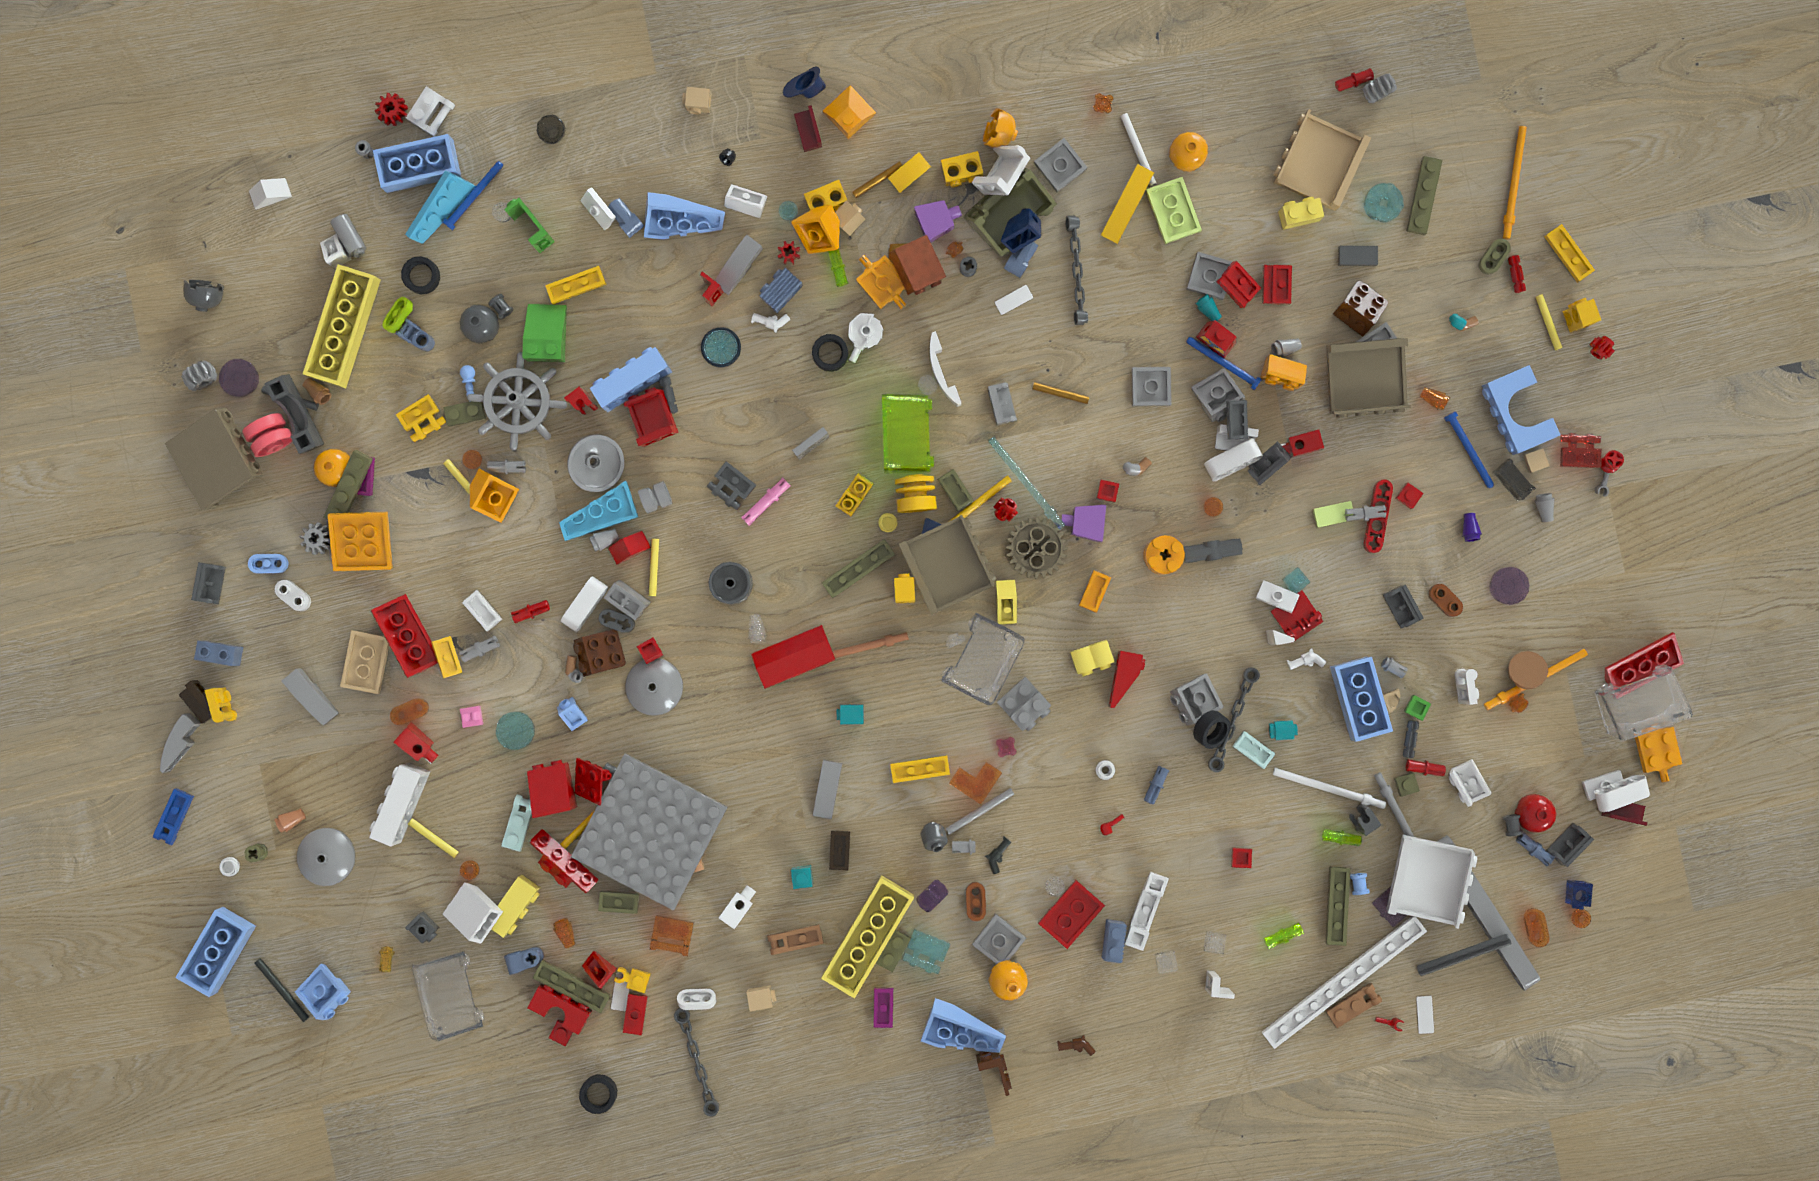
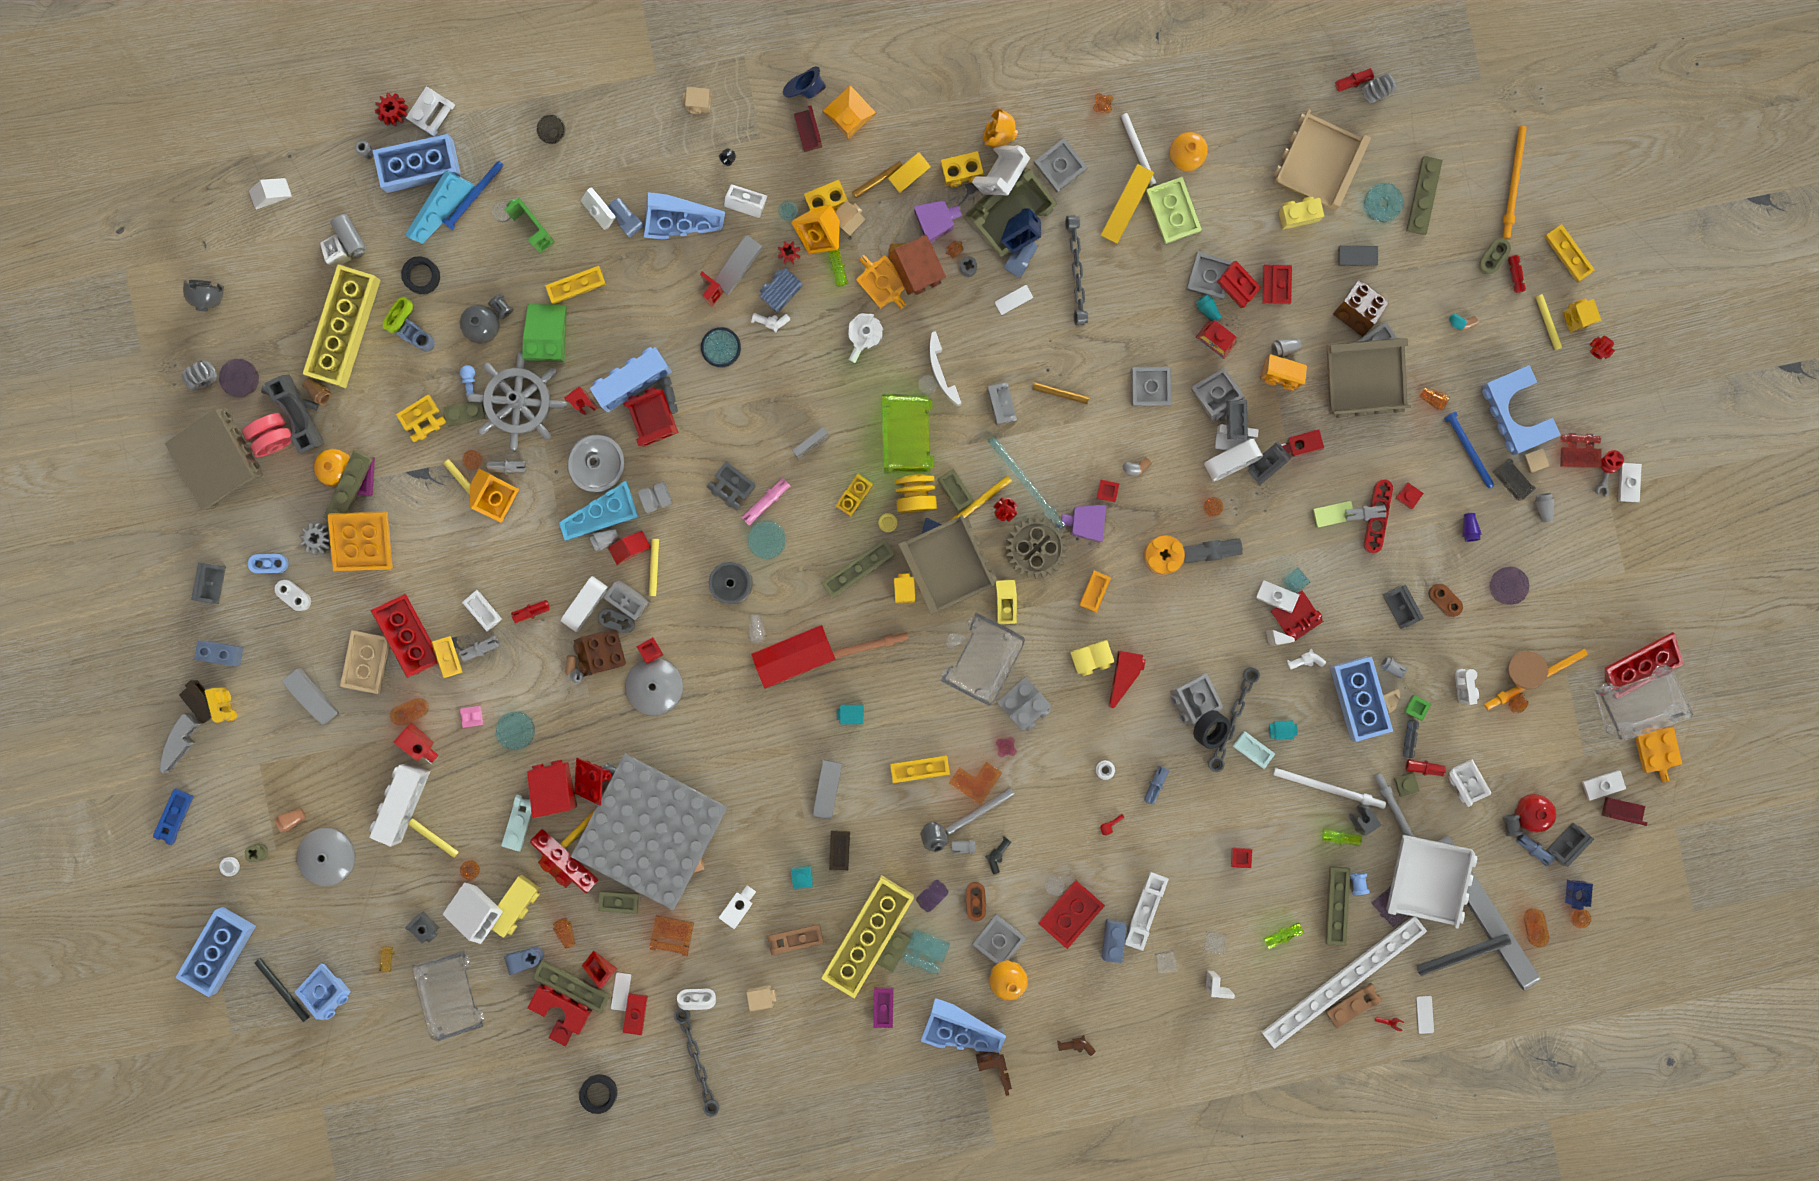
light blue bracket [557,697,588,731] -> none
yellow plate [614,967,651,993] -> none
black tyre [812,334,848,372] -> none
blue bar [1186,337,1262,390] -> none
white beam [1594,775,1650,812] -> none
none -> clear light blue tile [748,521,786,559]
none -> white plate [1618,463,1642,503]

